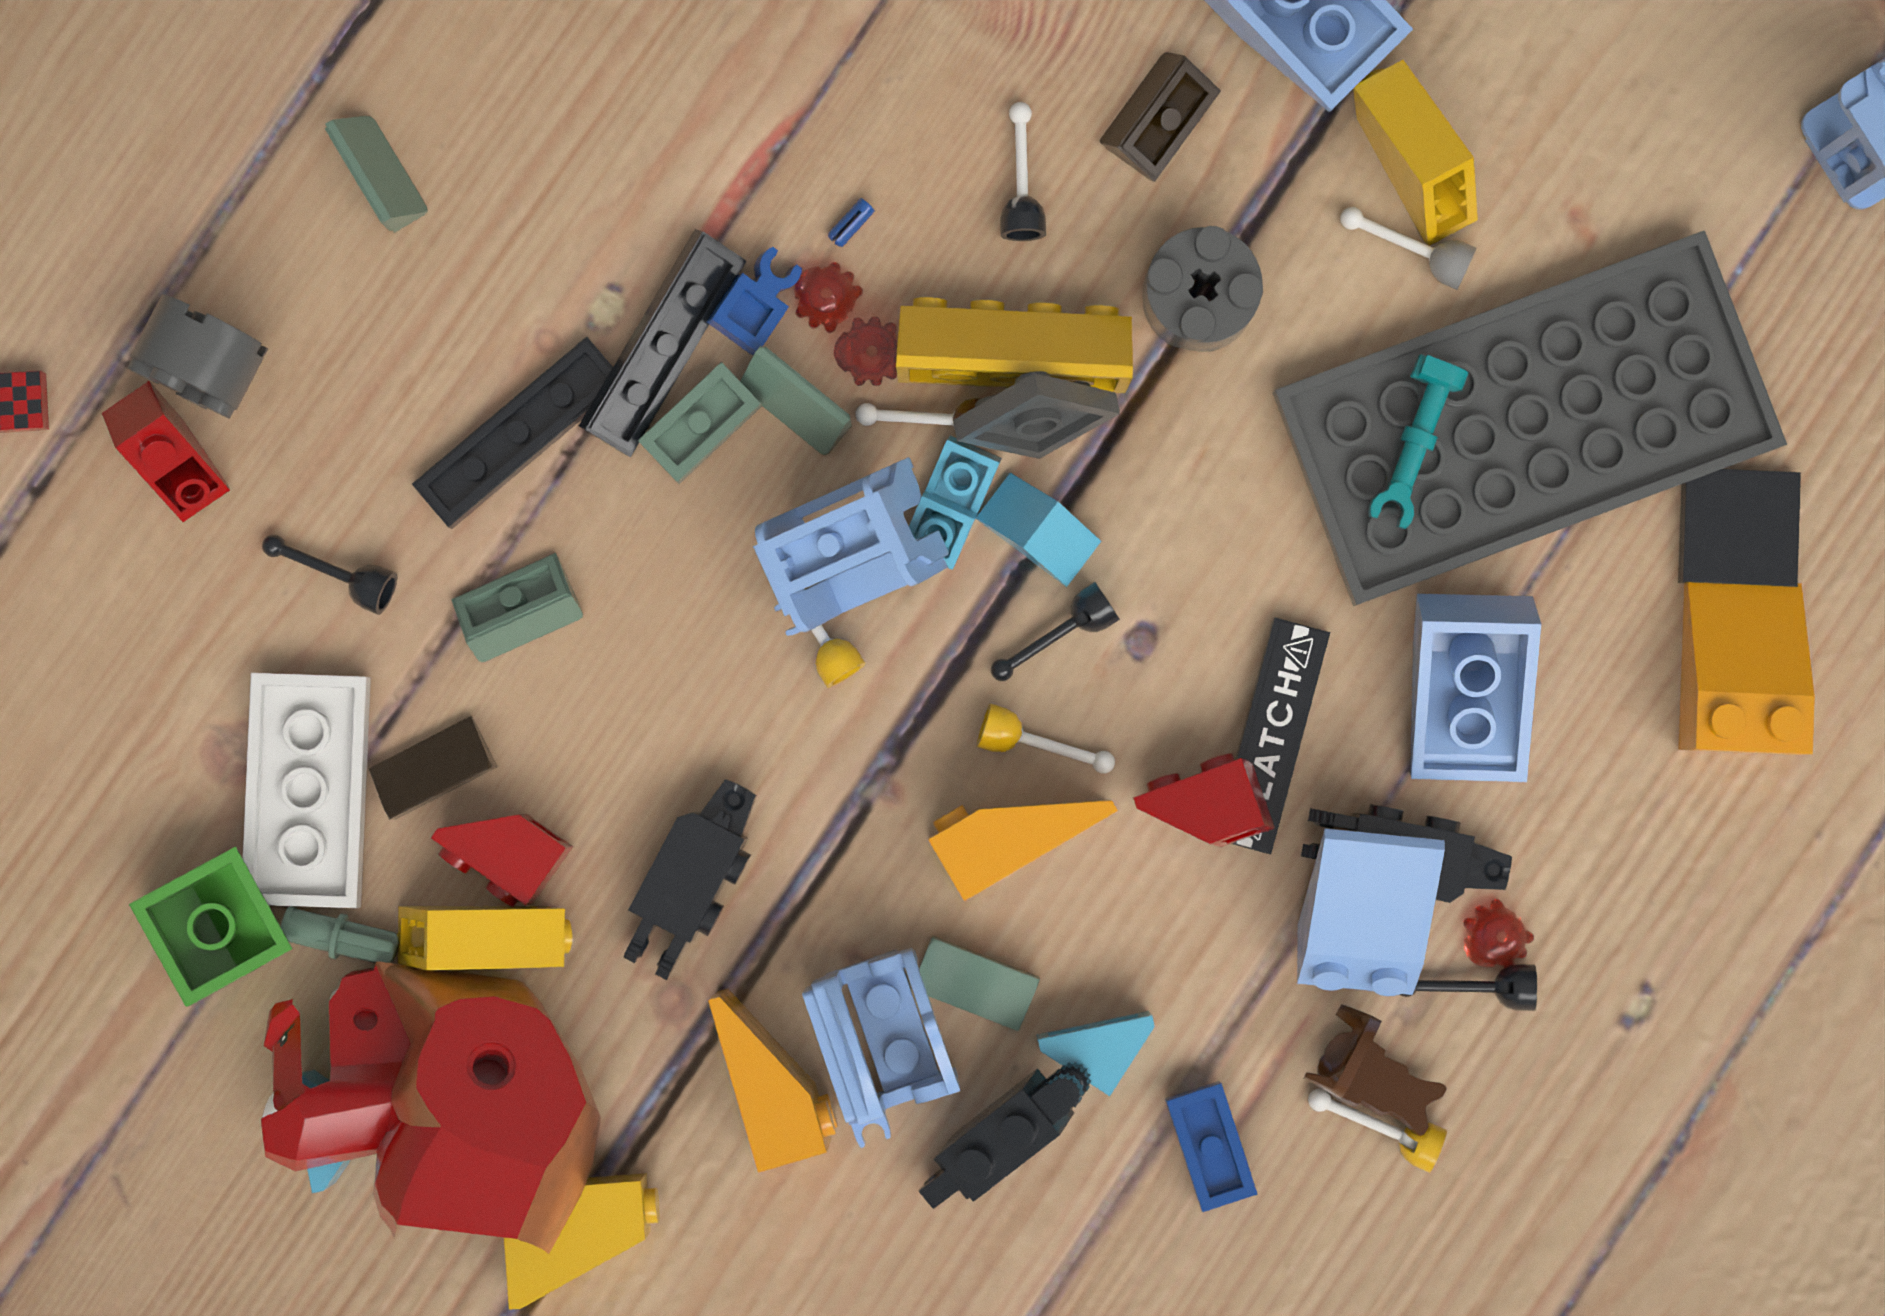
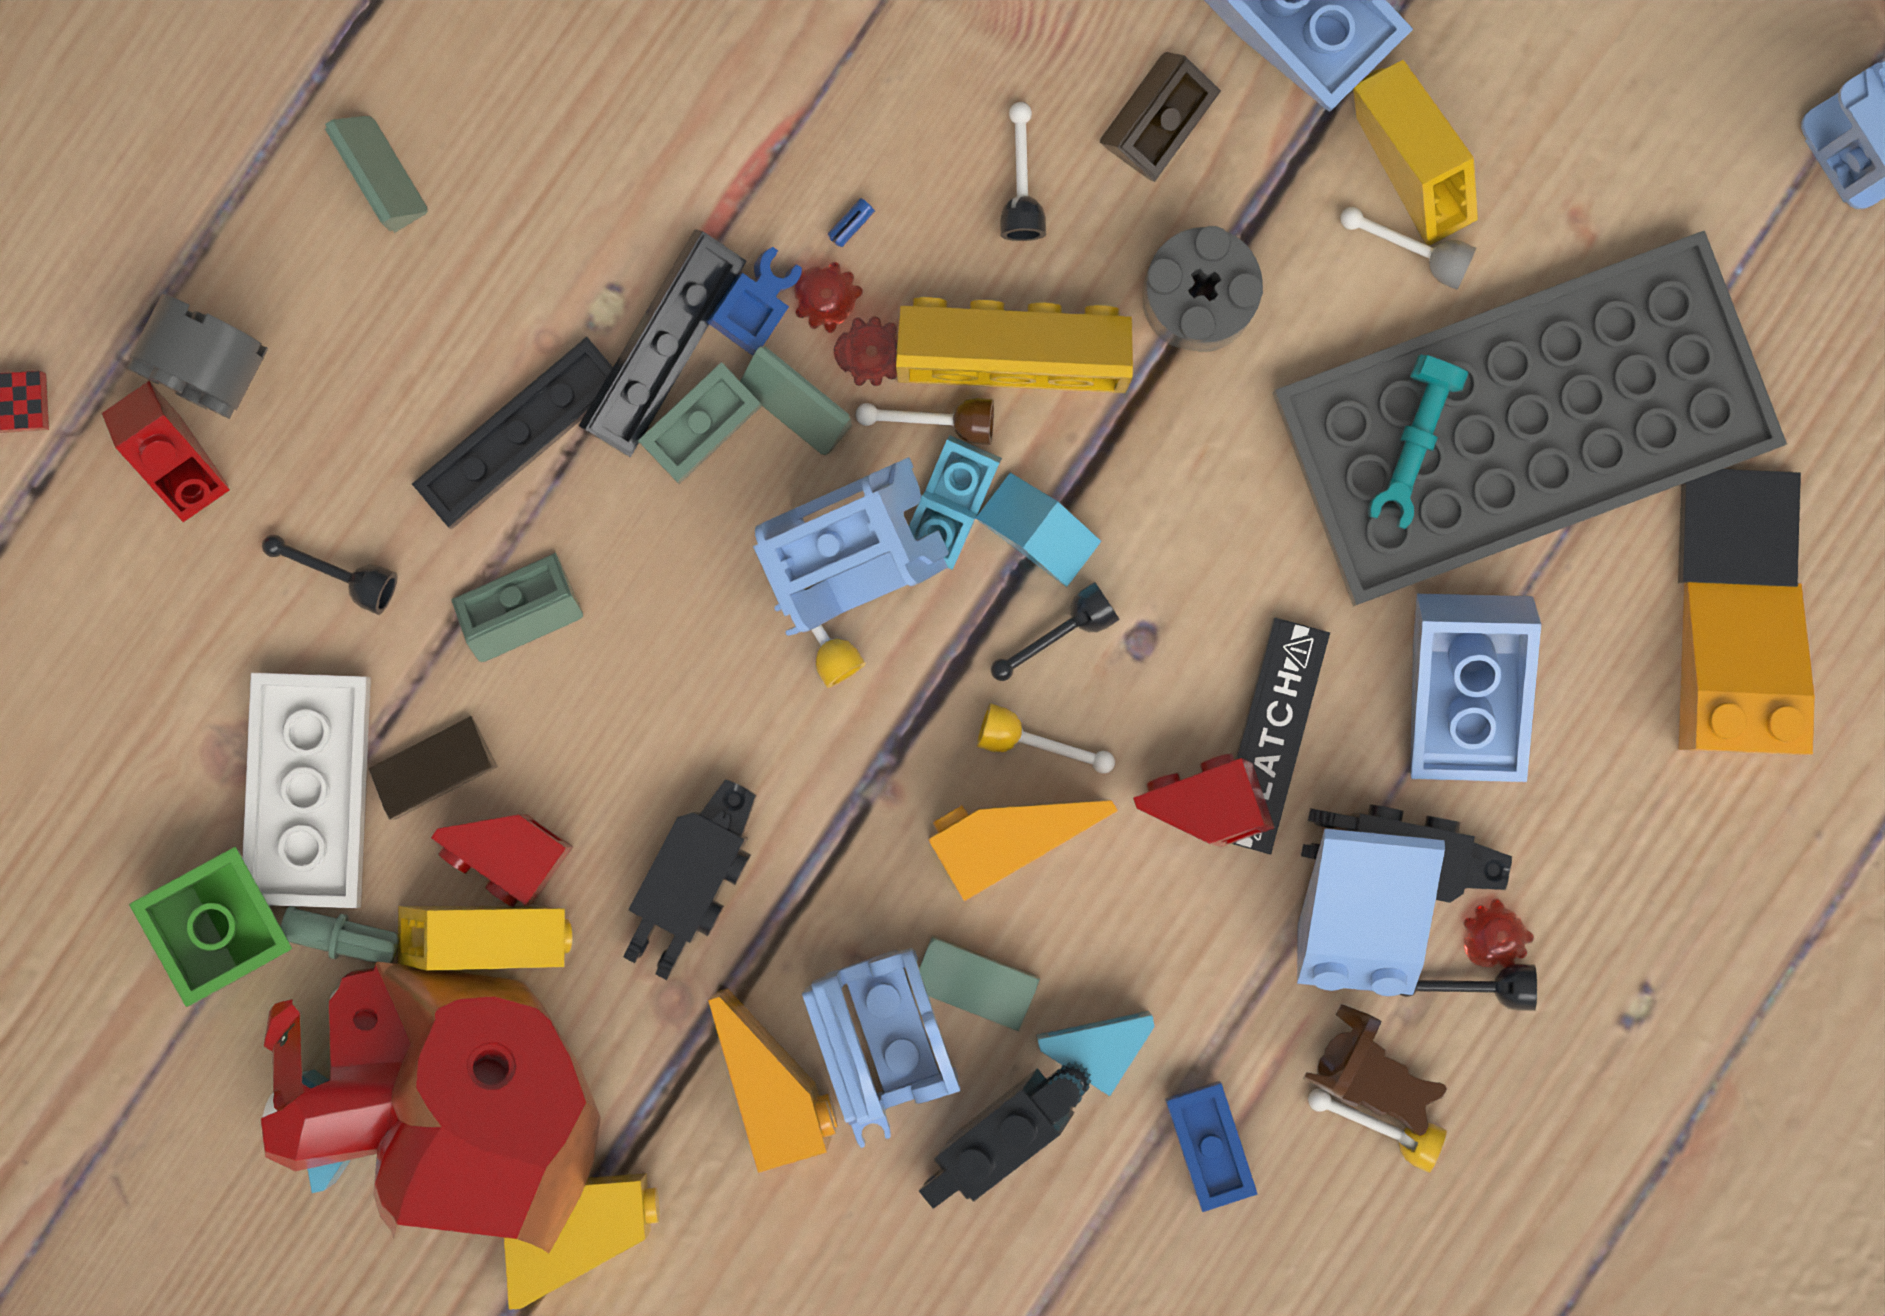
dark grey plate [953,371,1120,459] -> none

